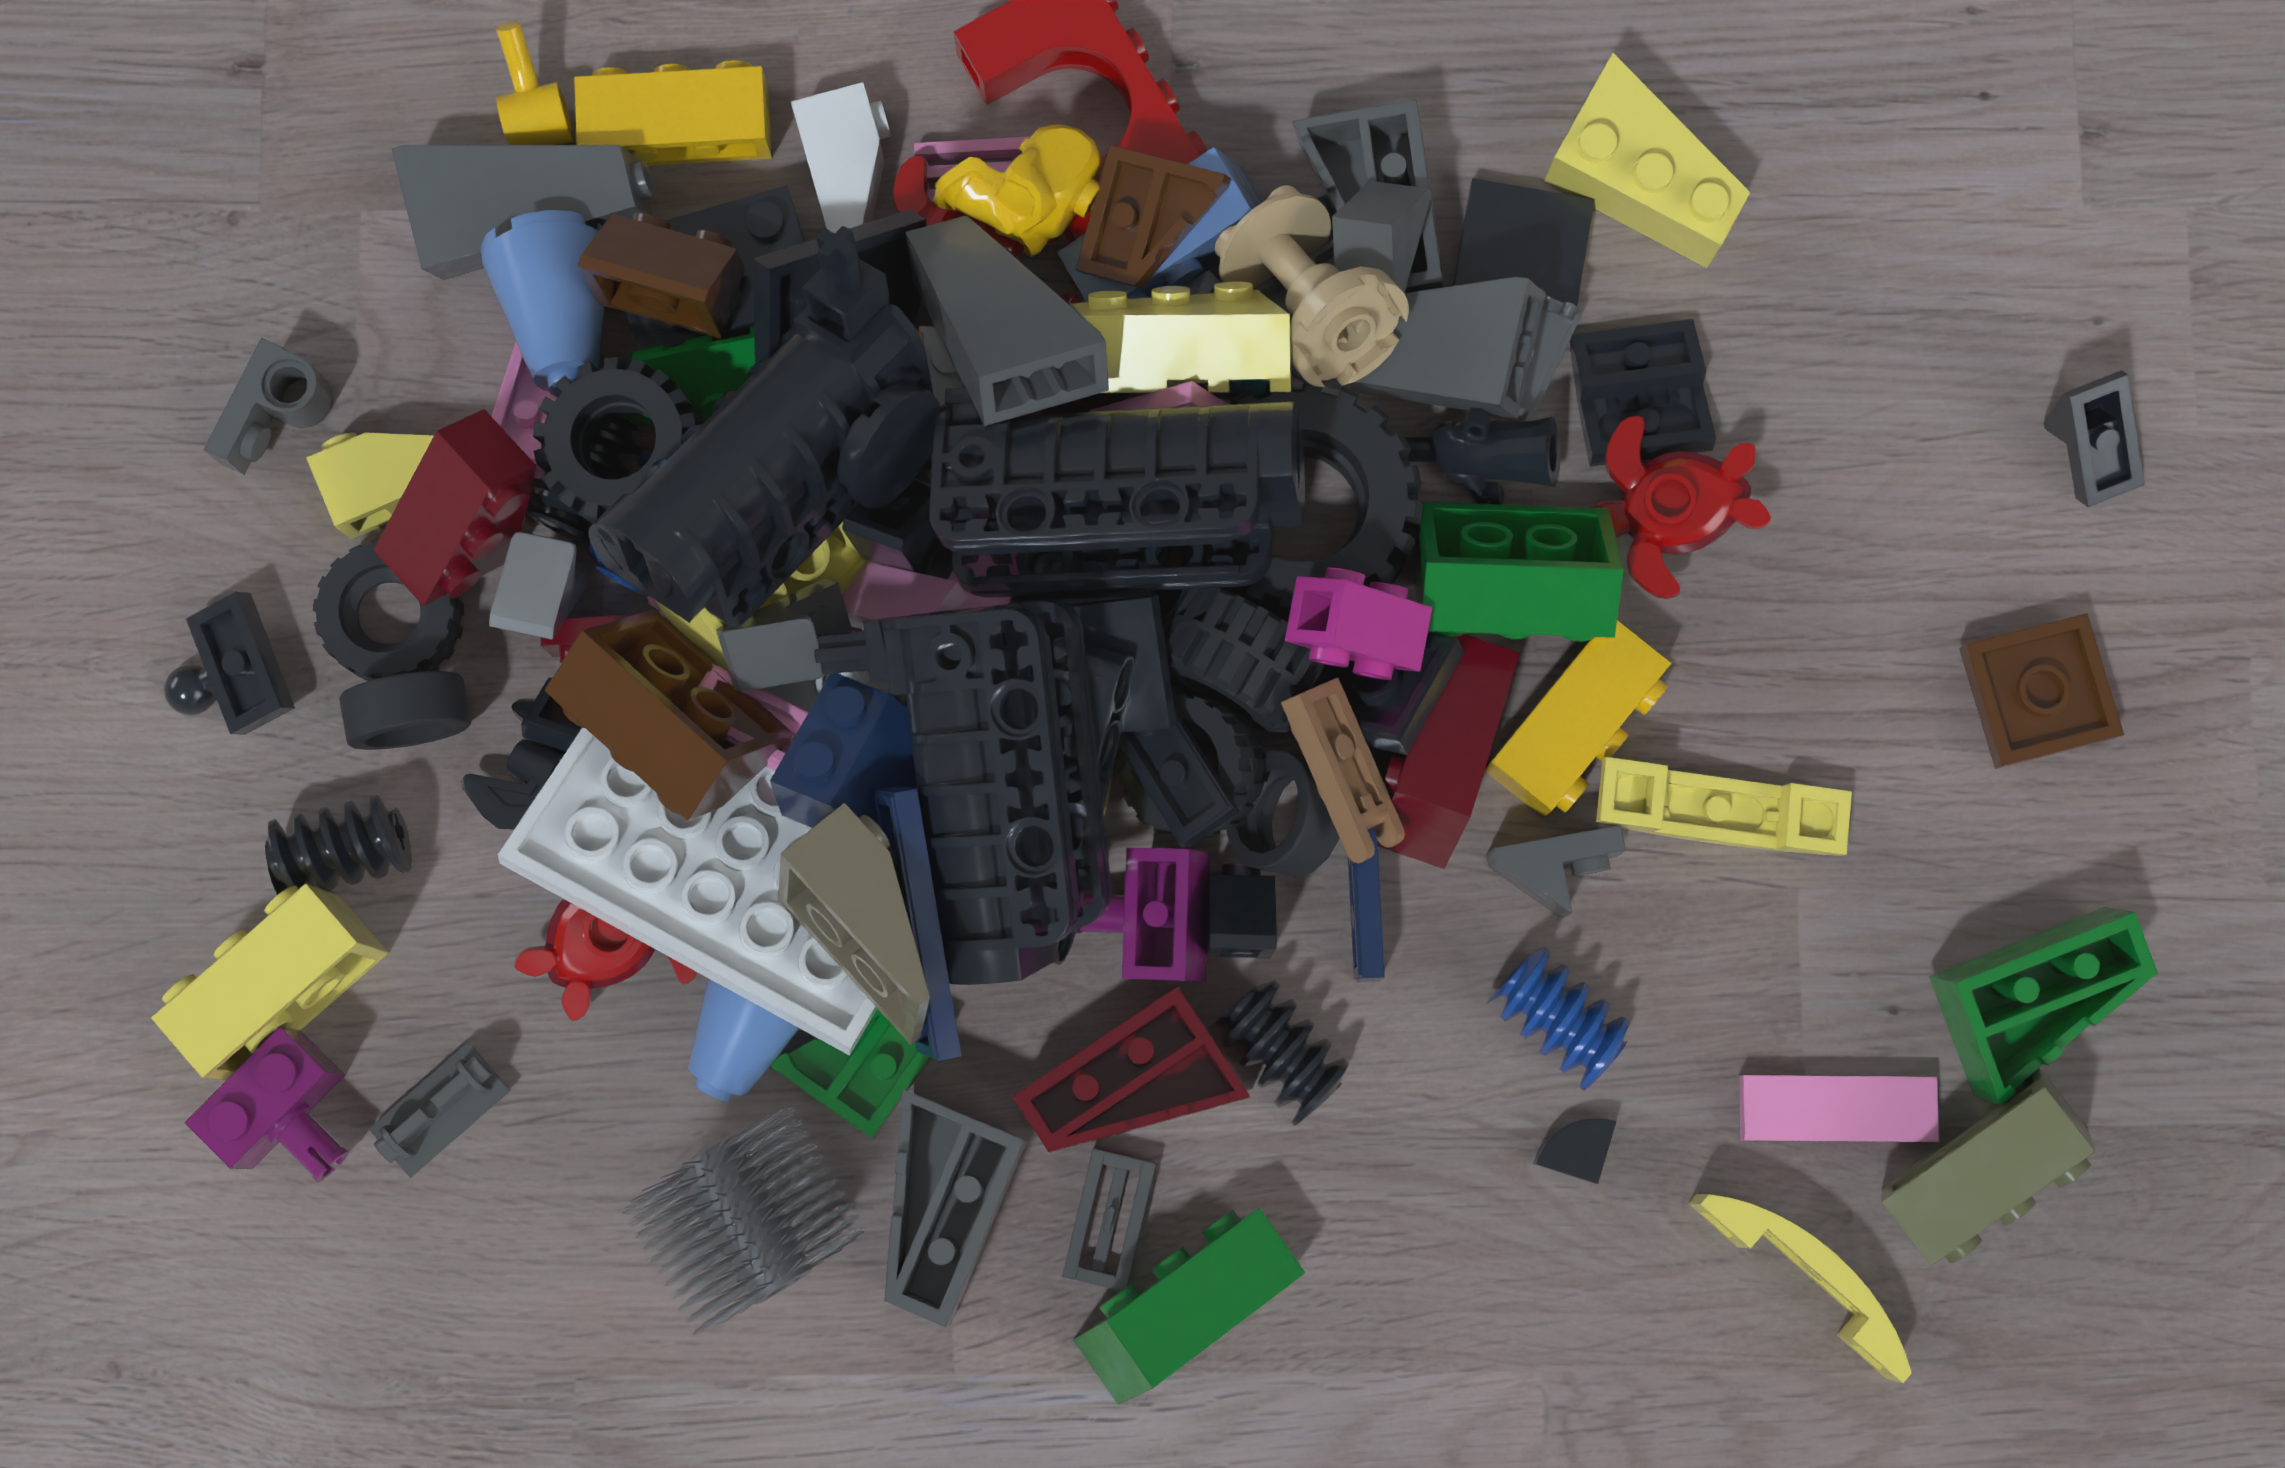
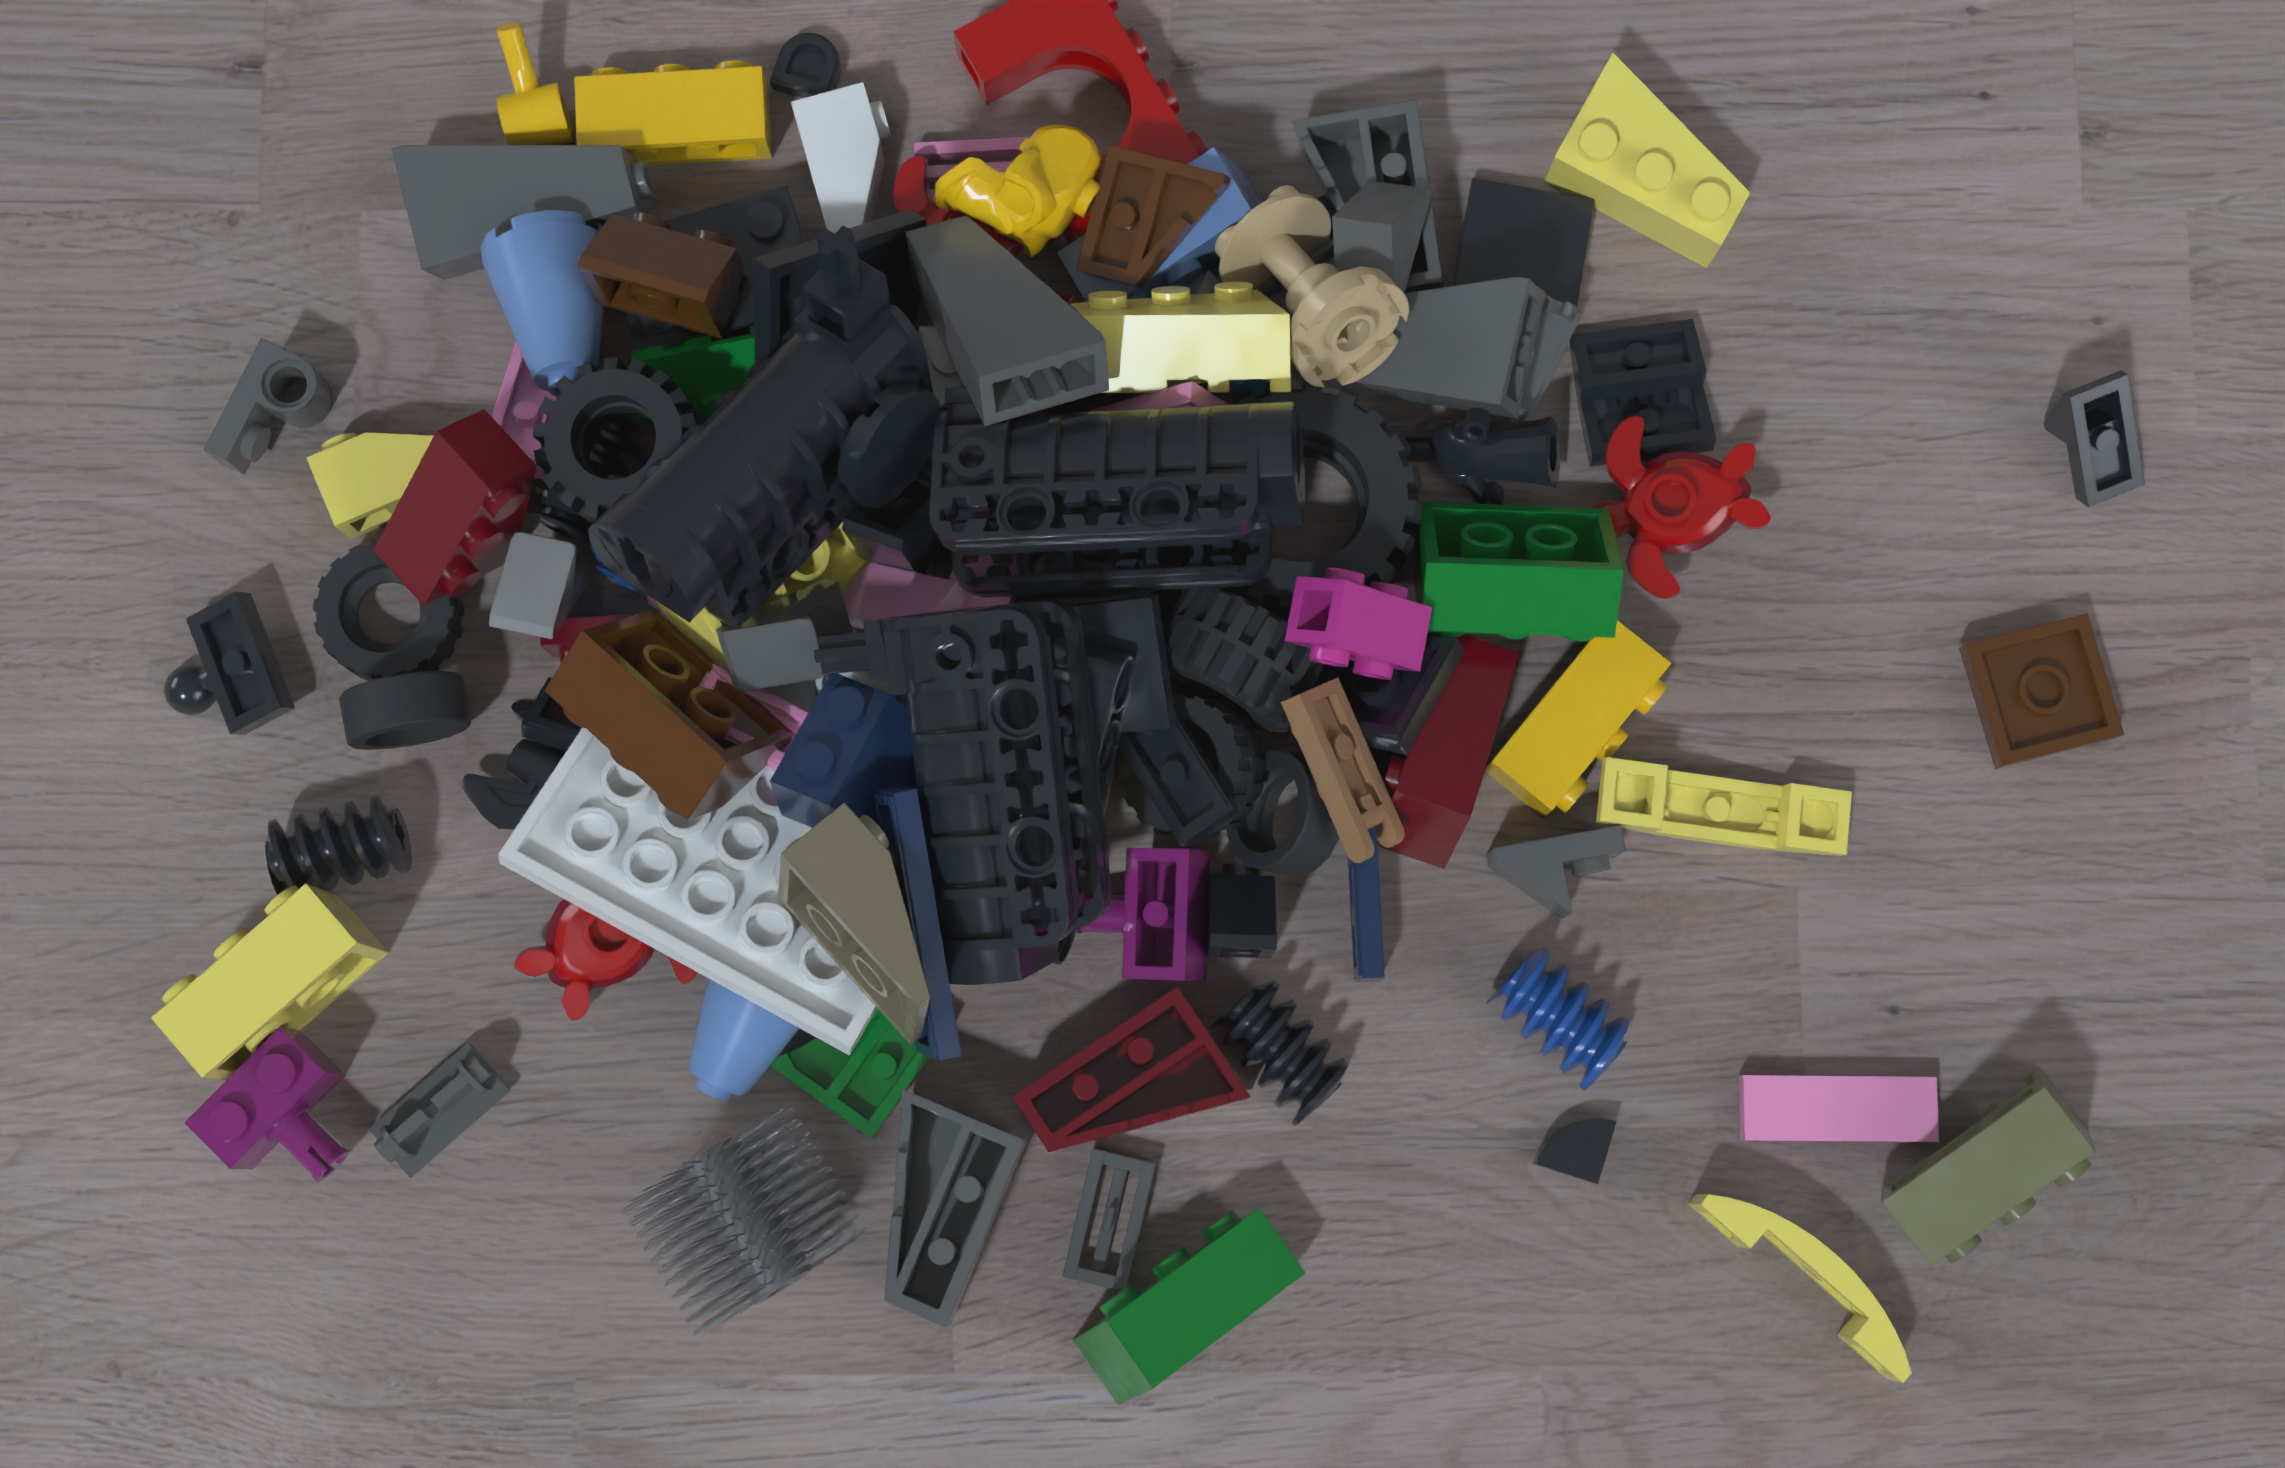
green wedge [1929,907,2158,1106] -> none
none -> black tile [770,33,841,98]

